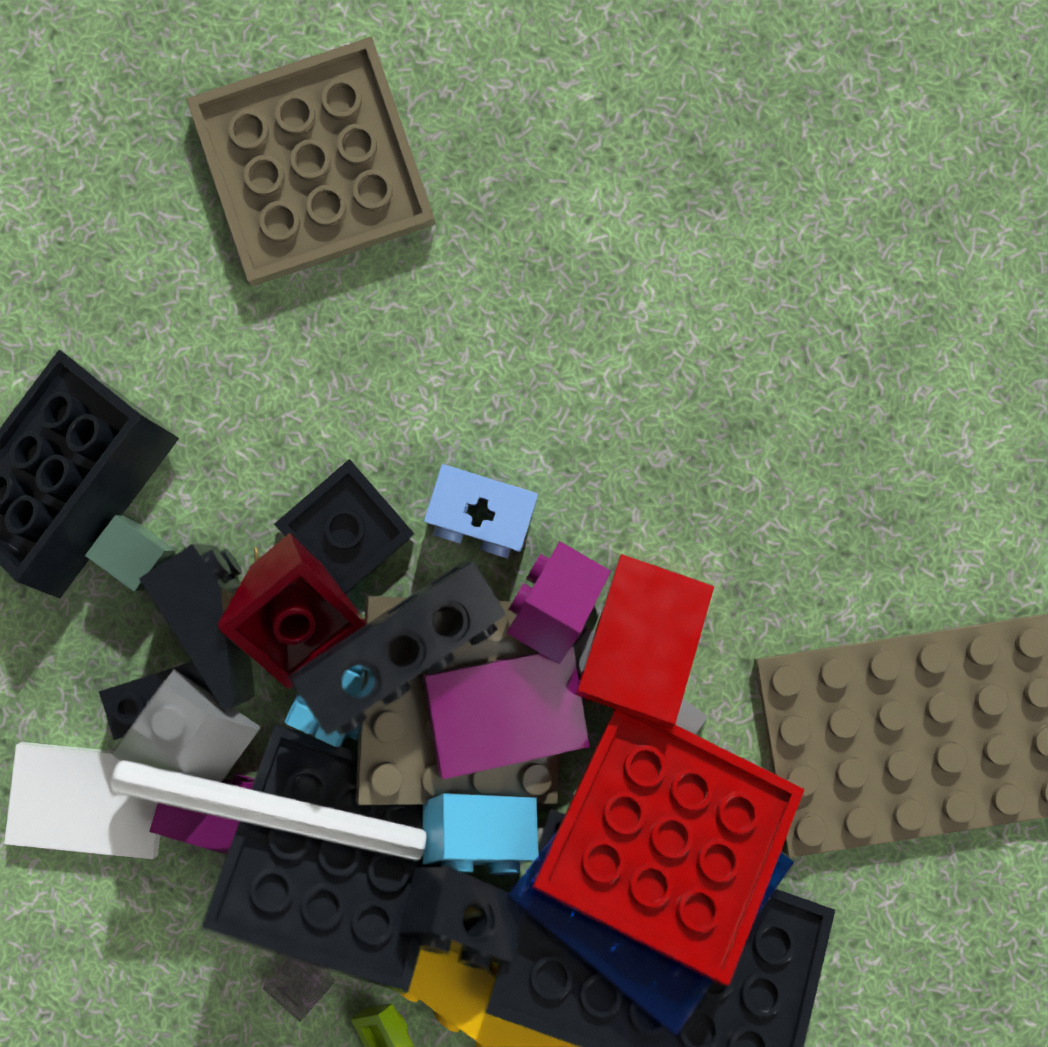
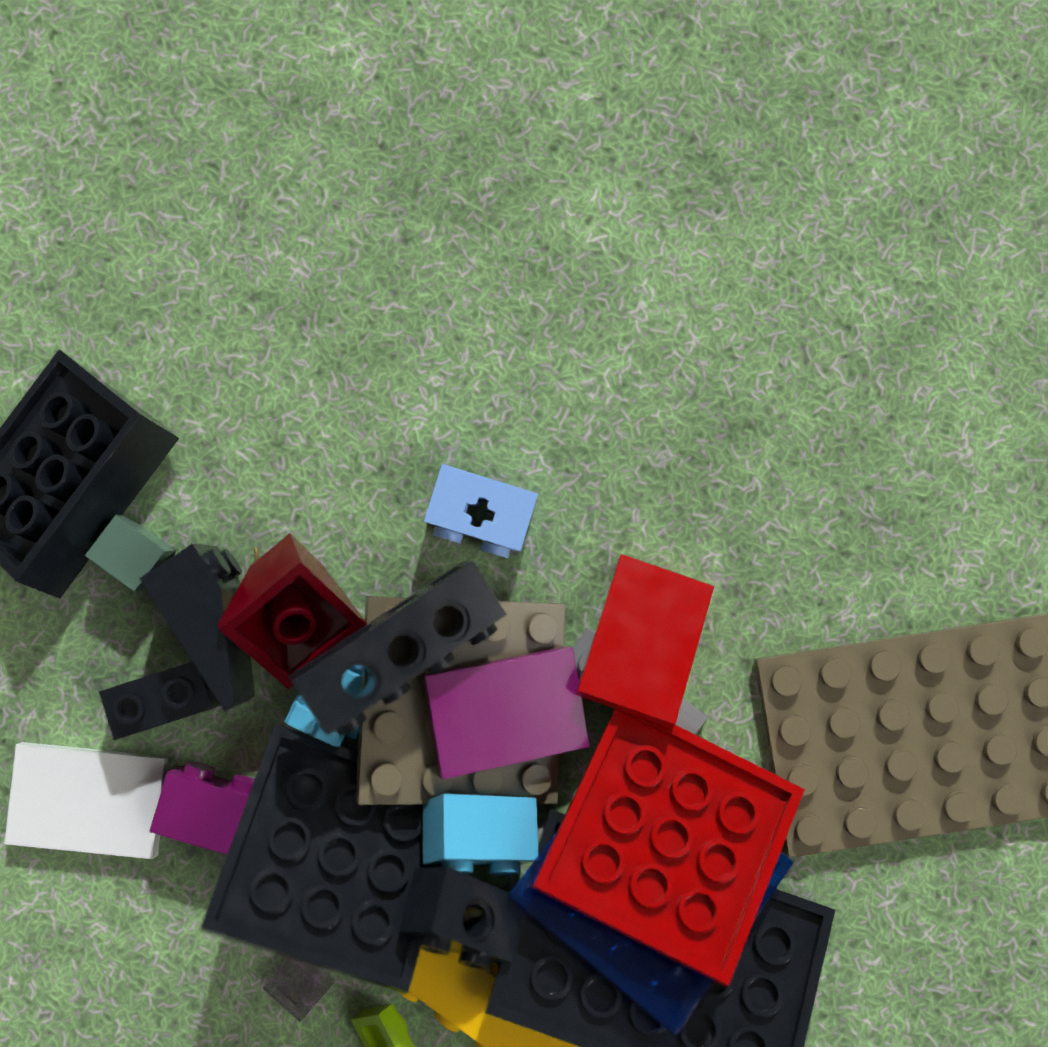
white axle [111,760,426,861] -> none
light grey slope [112,669,260,783] -> none
dark tan plate [186,36,436,287] -> none
black plate [274,459,416,595] -> none
magenta brick [506,541,611,664] -> none

